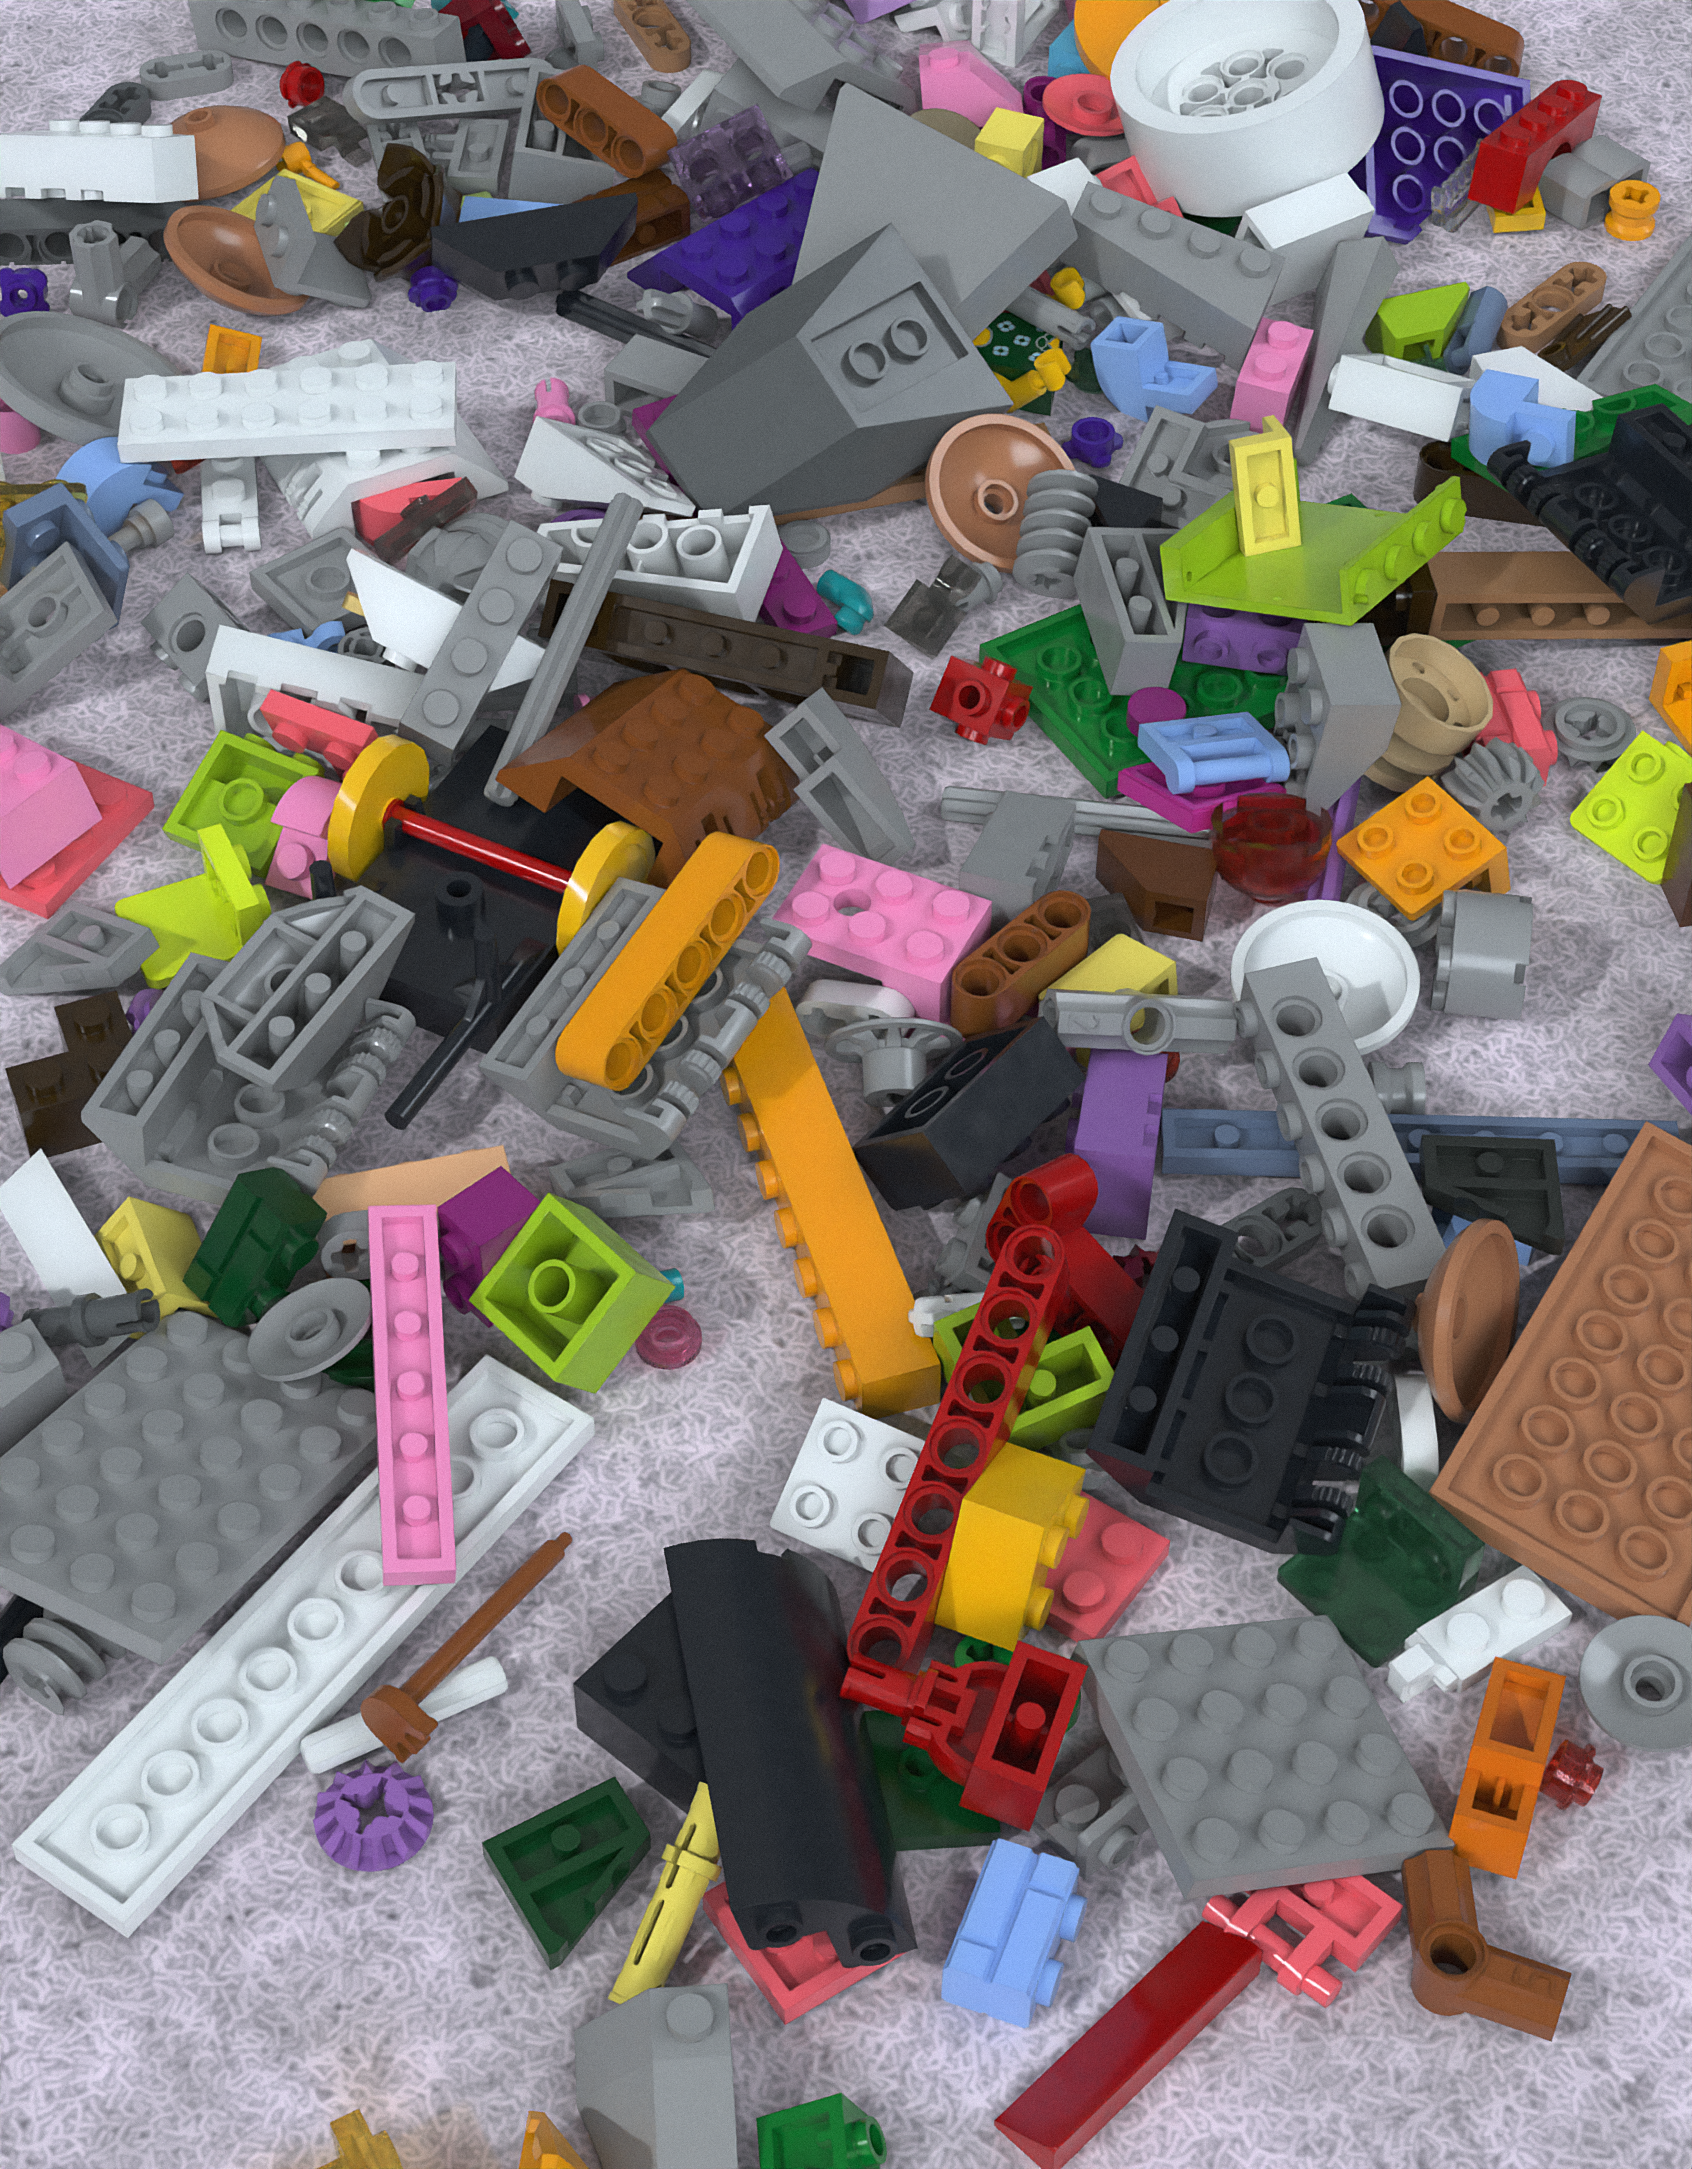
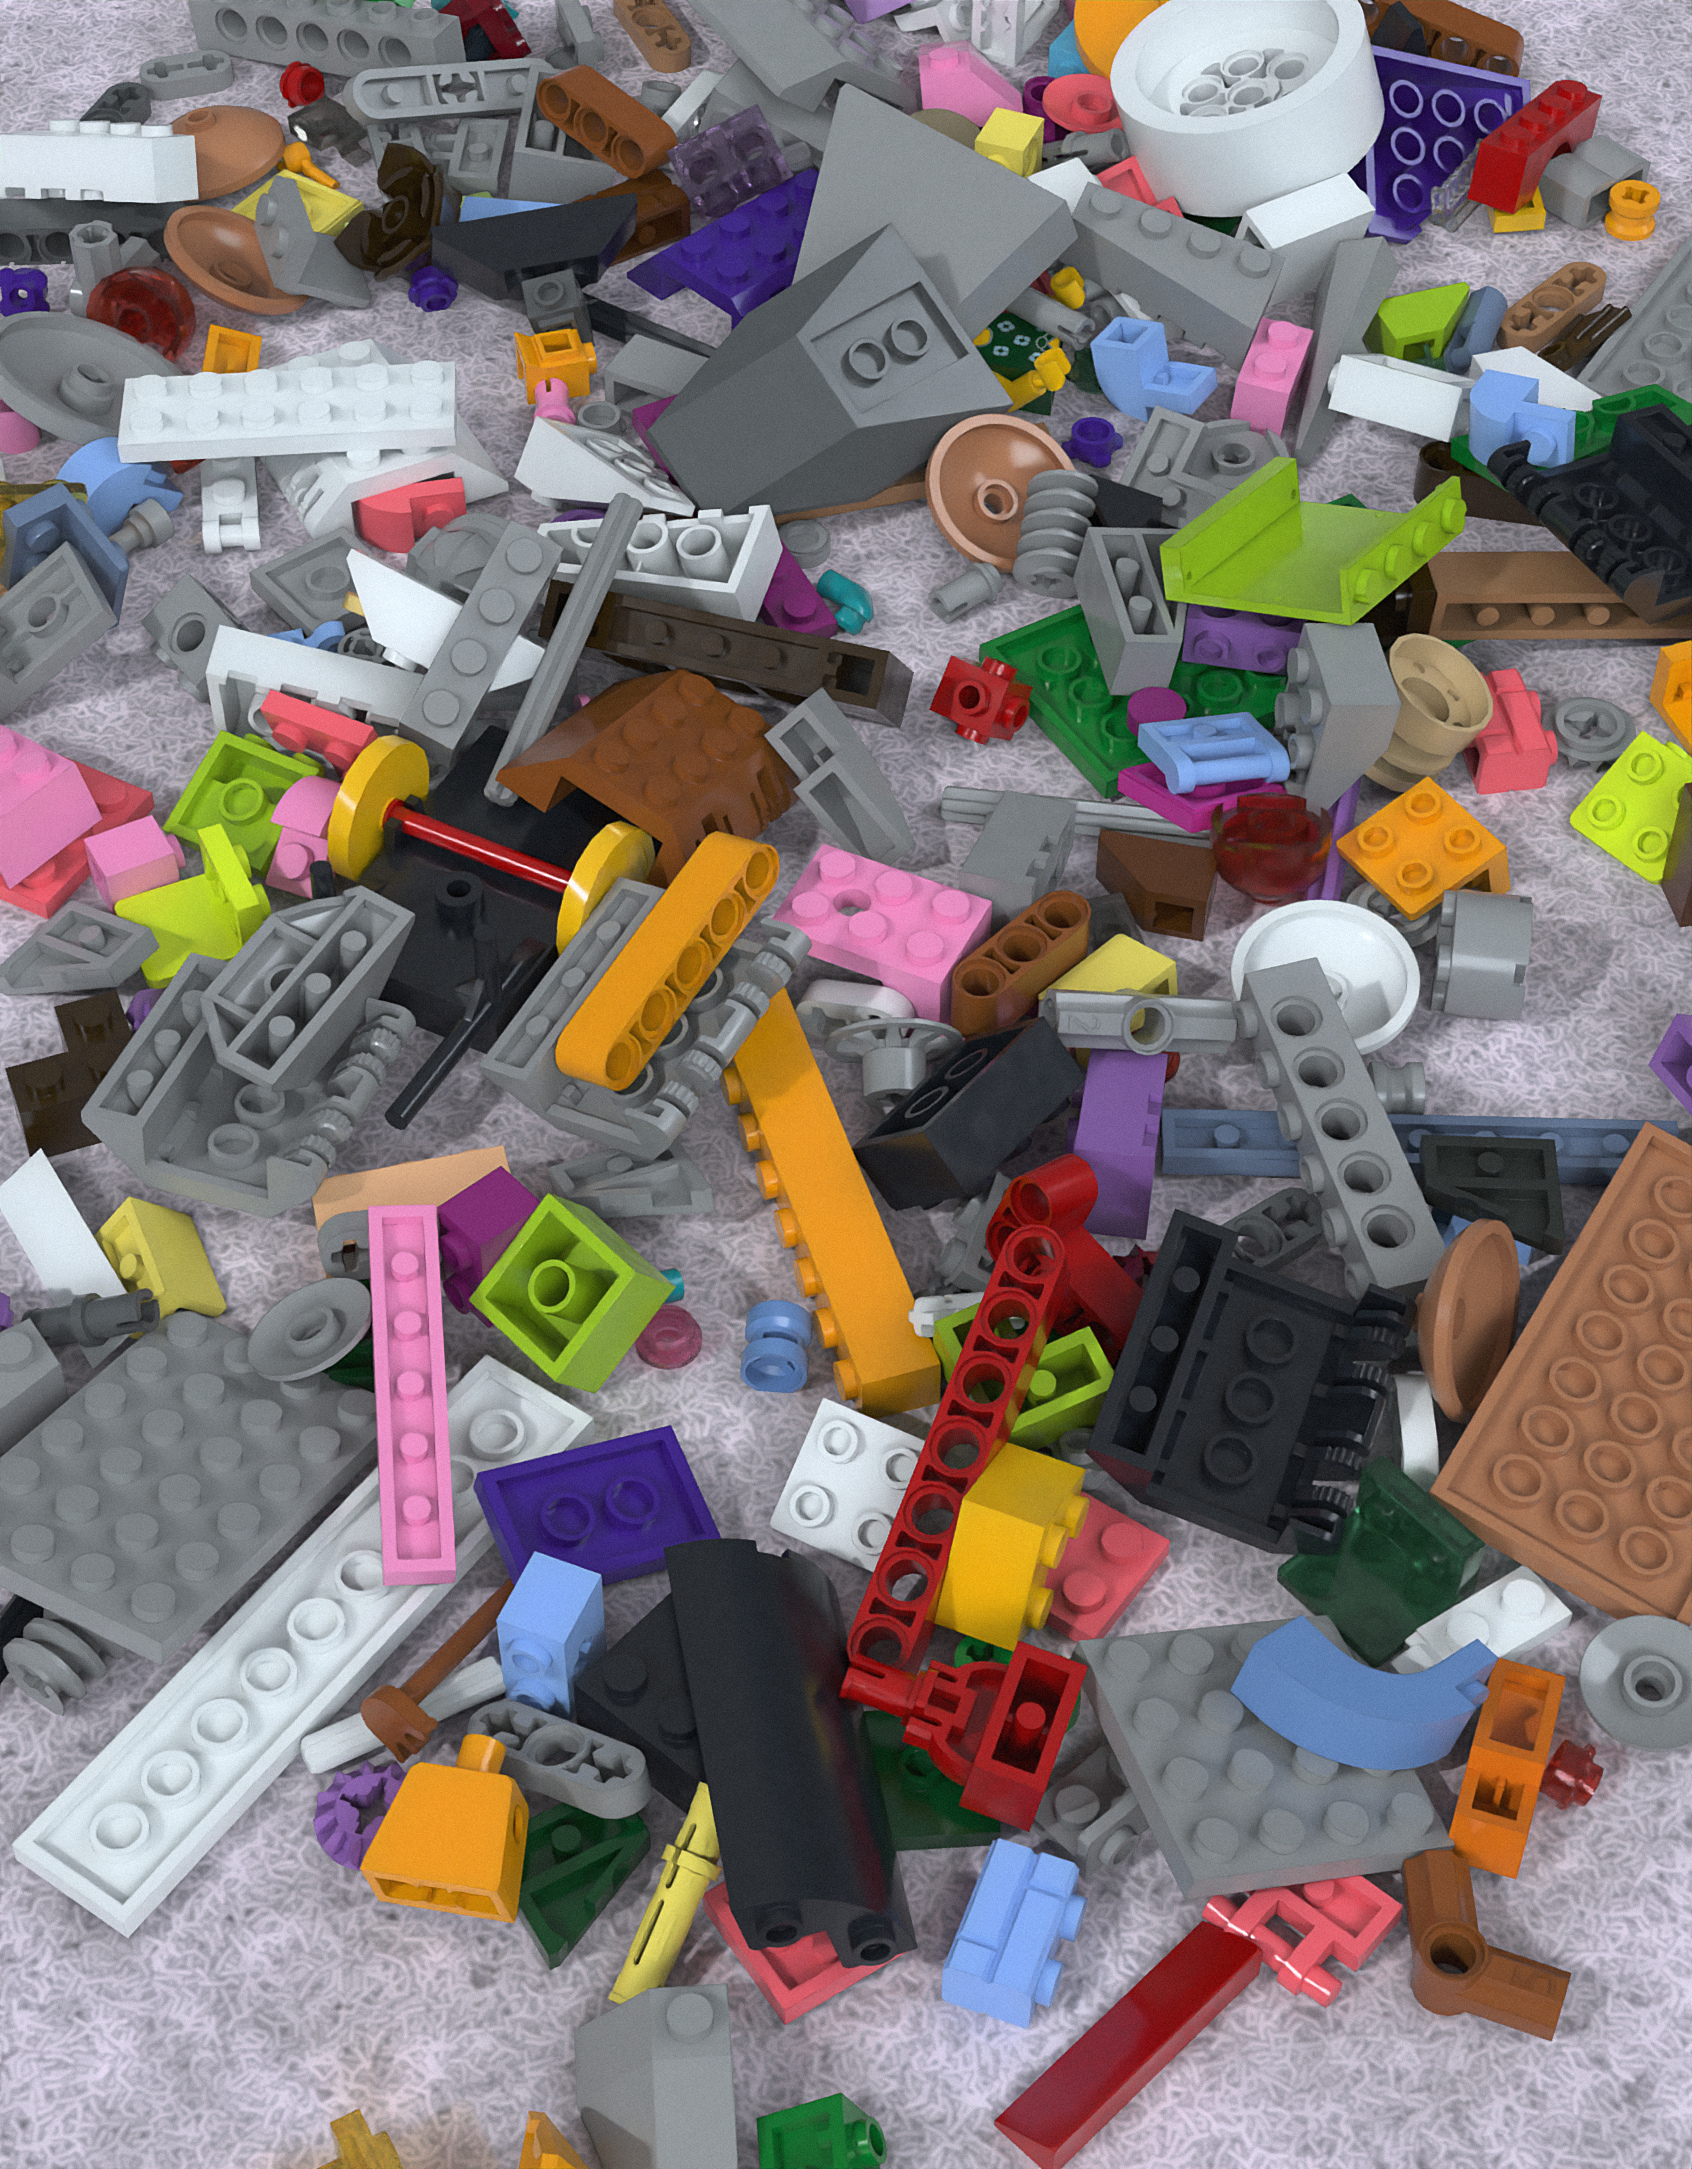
dark green brick [183,1167,328,1328] -> none
clear smoke plate [374,476,478,566] -> none
light grey axle [636,289,718,339] -> none
clear smoke plate [884,554,981,660] -> none
light yellow panel [1228,415,1301,557] -> none
light grey gear [1441,737,1545,837] -> none
none -> bright pink brick [84,815,186,916]
none -> clear red cylinder [86,265,196,364]
none -> light orange torso [360,1734,529,1923]
none -> light grey beam [467,1700,653,1819]
none -> dark purple plate [473,1425,721,1587]
none -> light blue brick [496,1551,607,1721]
none -> light orange window [514,328,597,405]
none -> dark grey window [521,268,595,347]
none -> medium blue wheel [740,1300,813,1393]
none -> light grey pin [1042,128,1128,171]
none -> medium blue arch [1230,1615,1499,1770]

